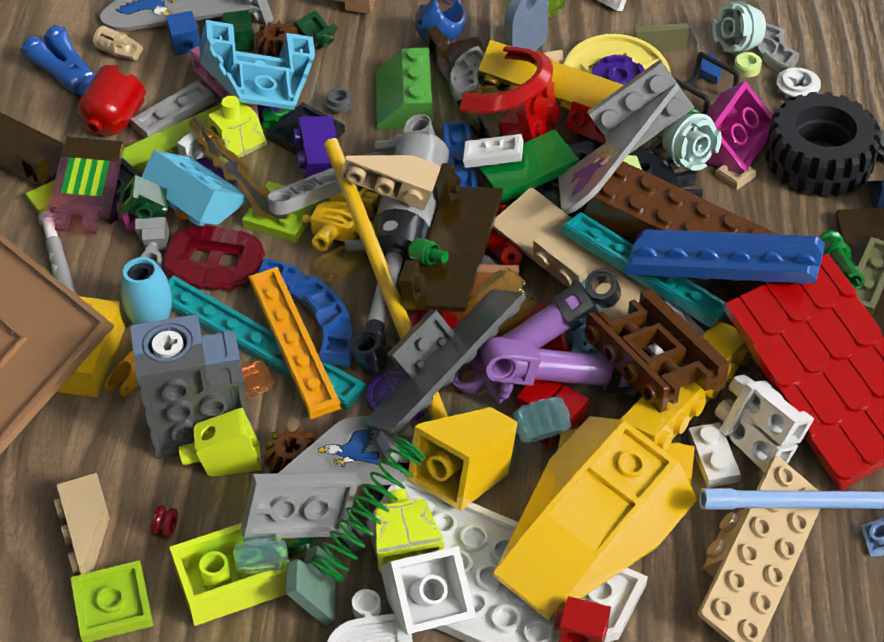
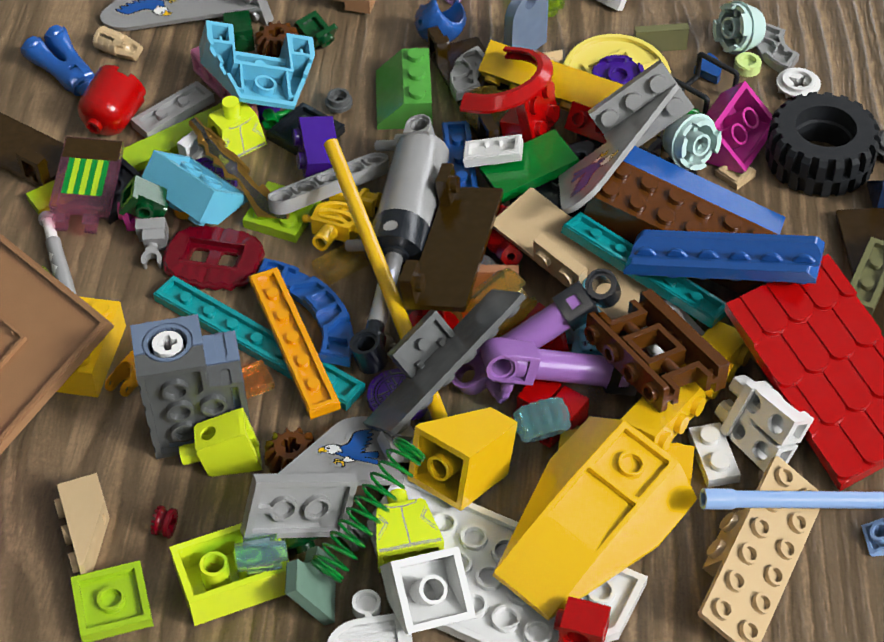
medium azure piece [120,257,172,325] -> none
blue brick [166,11,200,56] -> none
tan slope [339,155,441,210] -> none
green cylinder [408,238,449,265] -> none
green pin [819,230,865,290] -> none
none -> tile [623,146,786,235]

